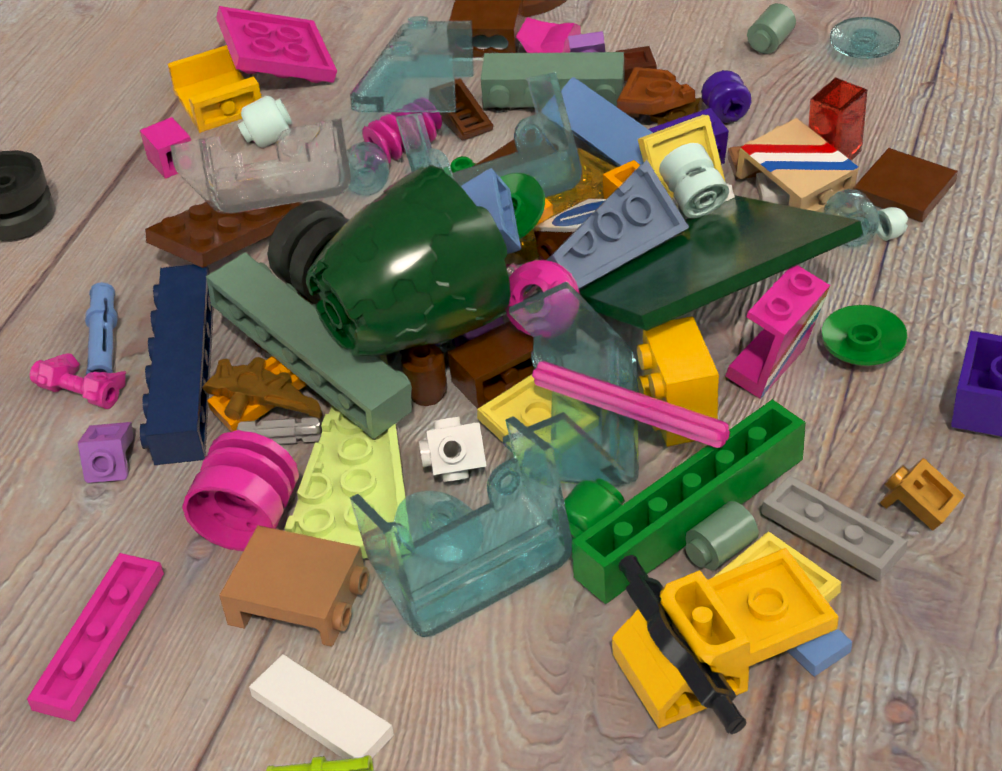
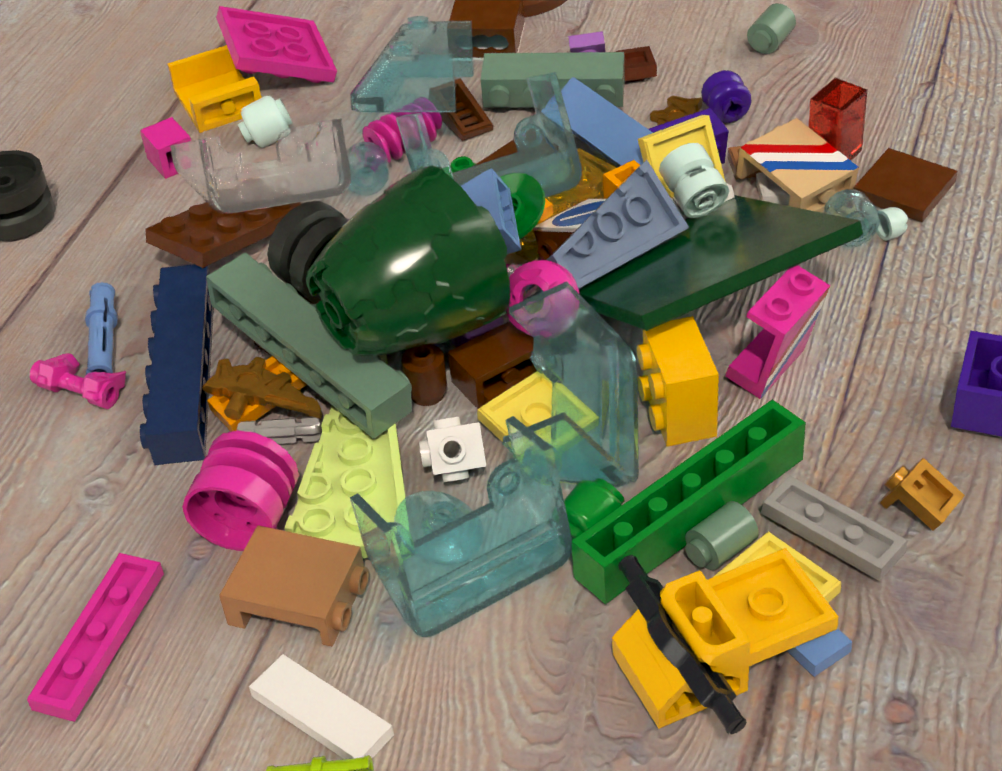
medium lavender bracket [78,422,134,483] -> none
dark pink slope [516,17,581,53] -> none
dark pink axle [532,361,730,448] -> none
dark orange plate [617,67,695,118] -> none
green dish [821,305,908,366] -> none
clear light blue dish [830,17,901,59] -> none

